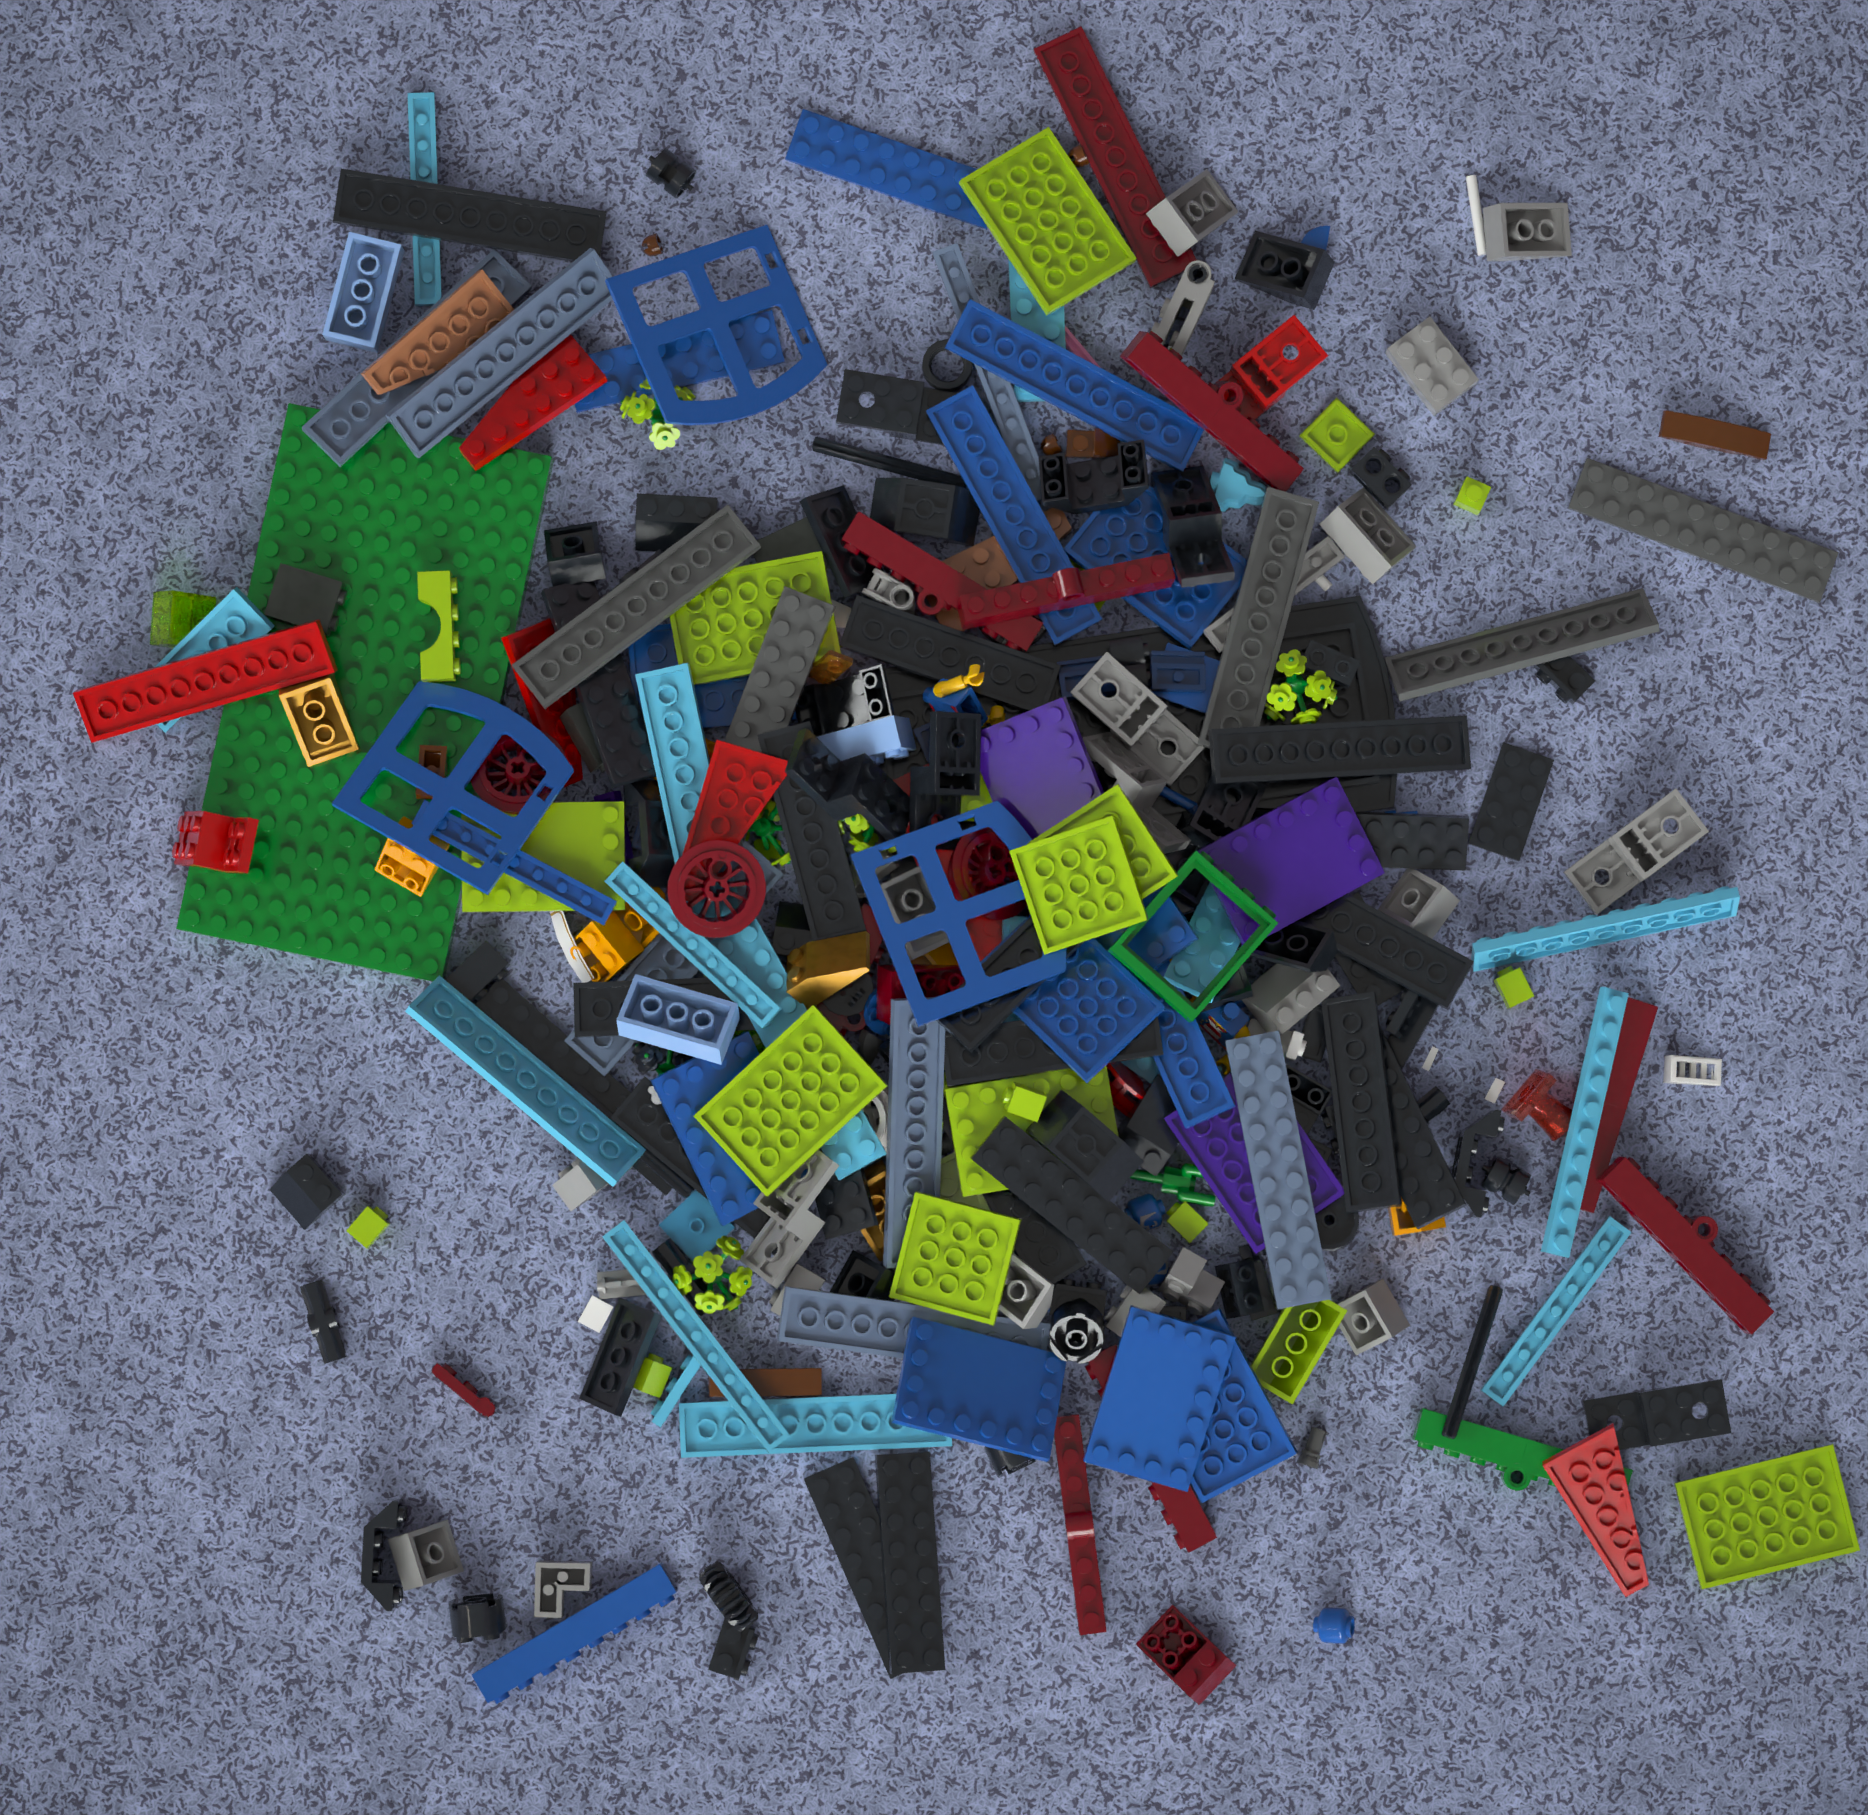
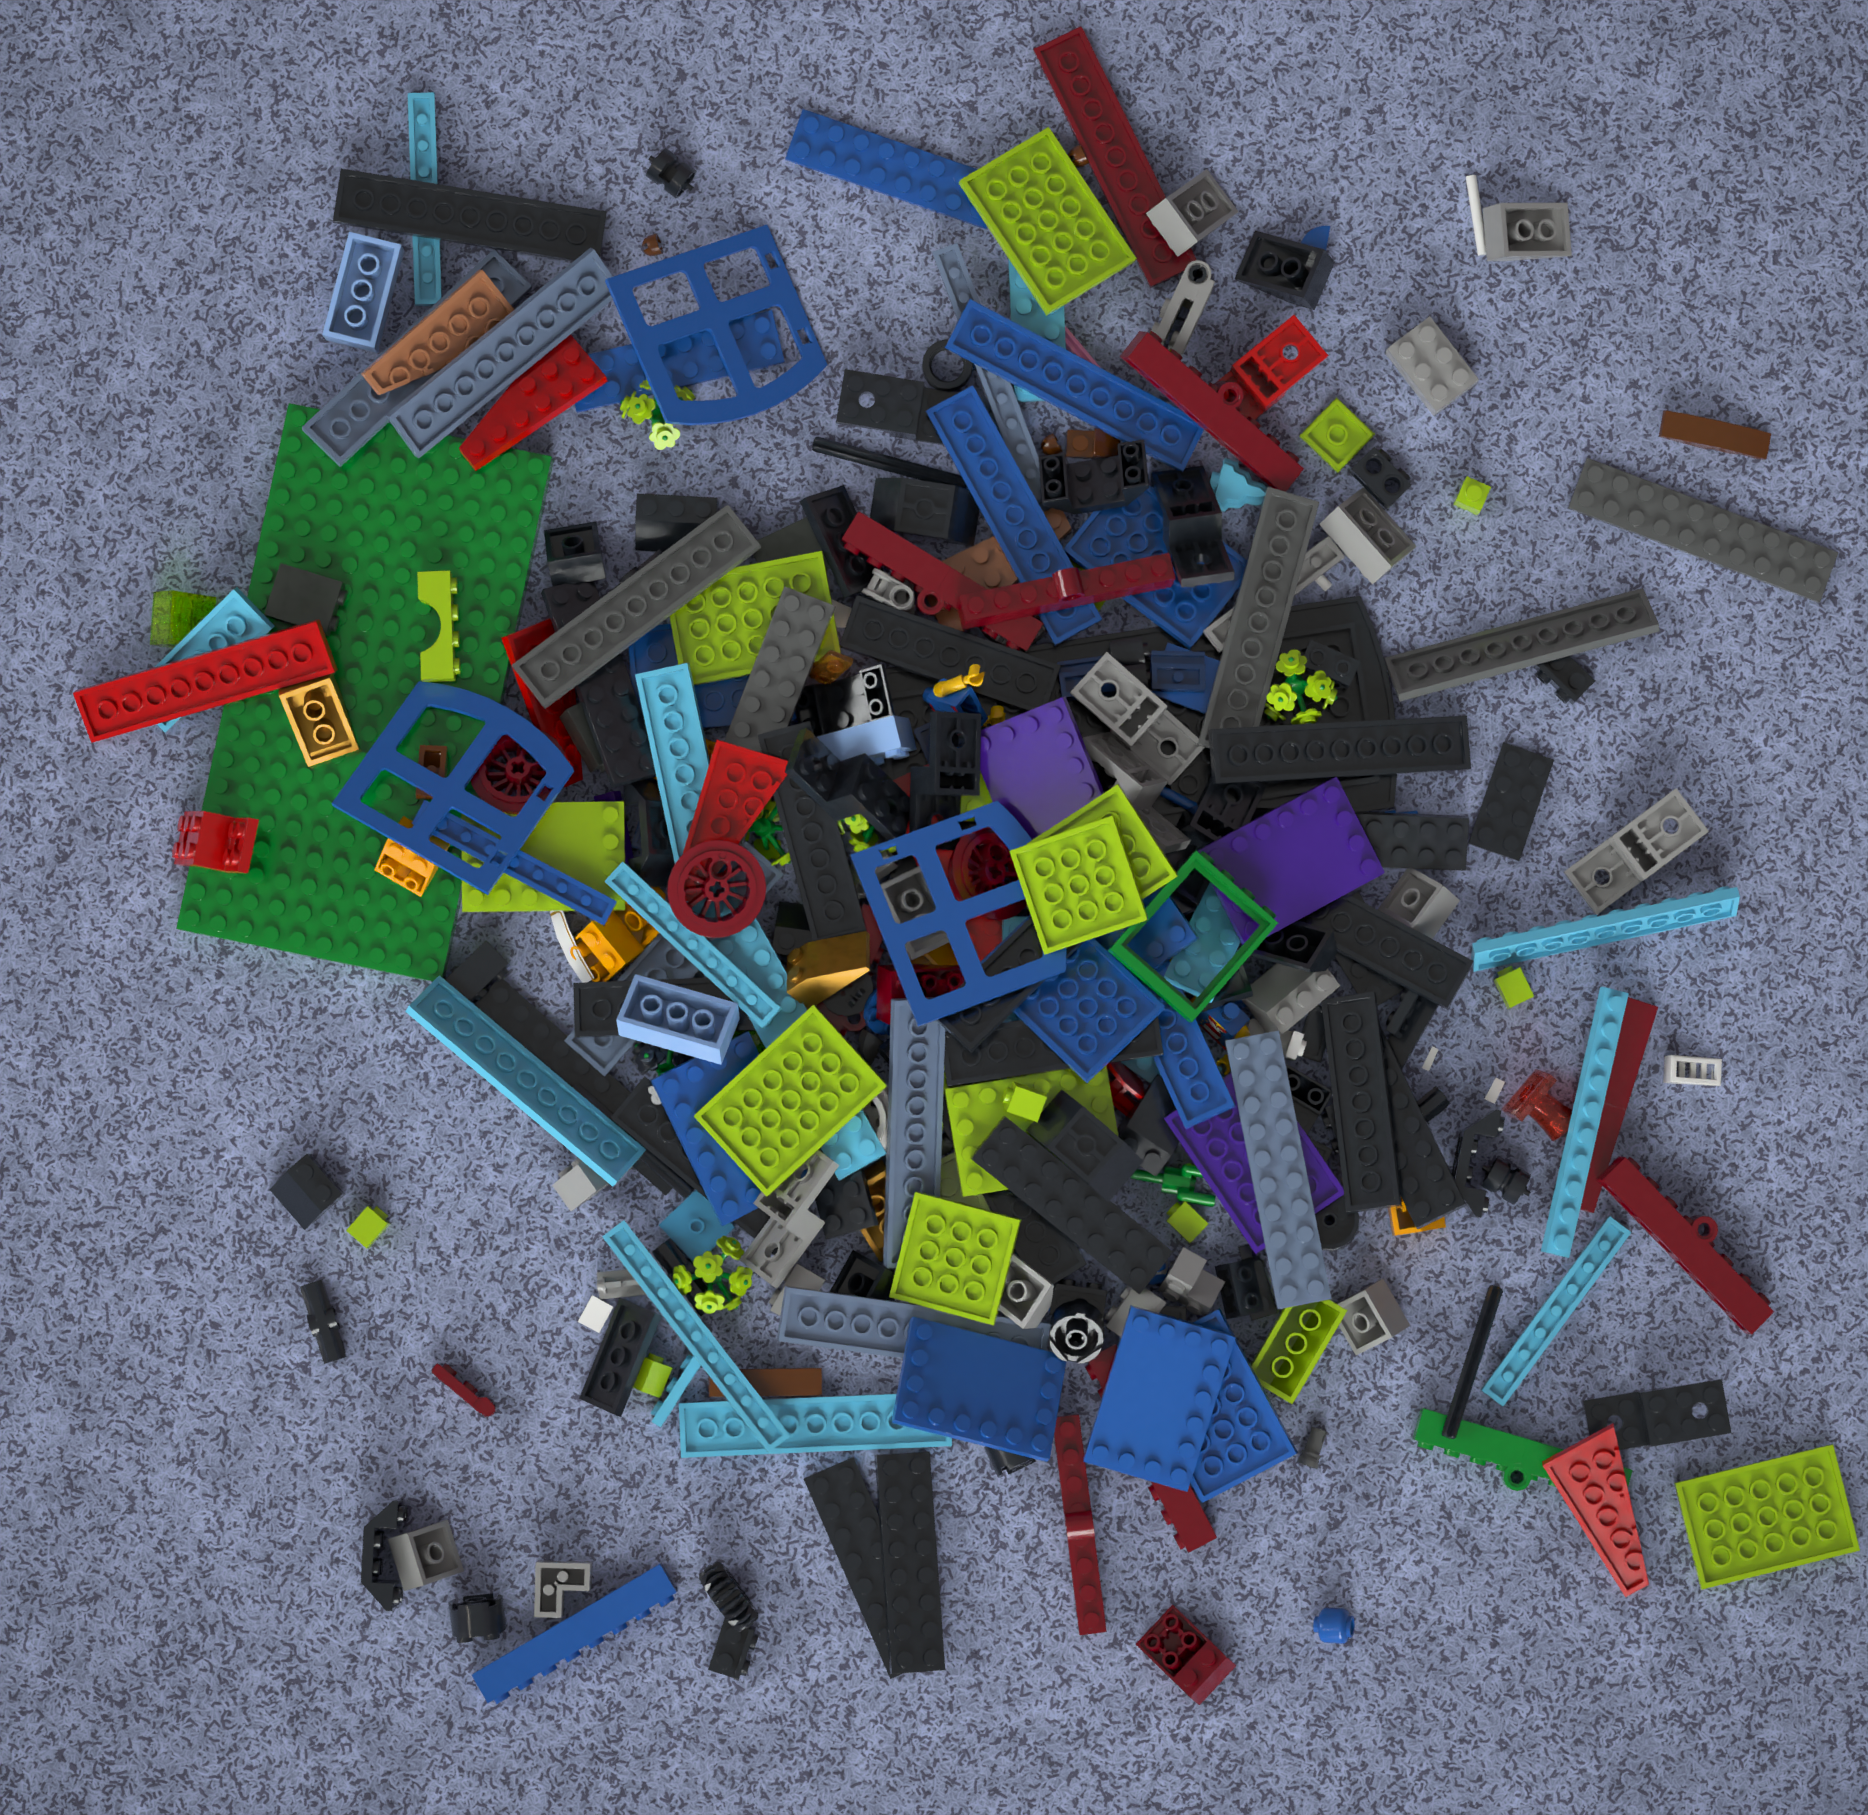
blue head [1124,1193,1166,1231] -> none

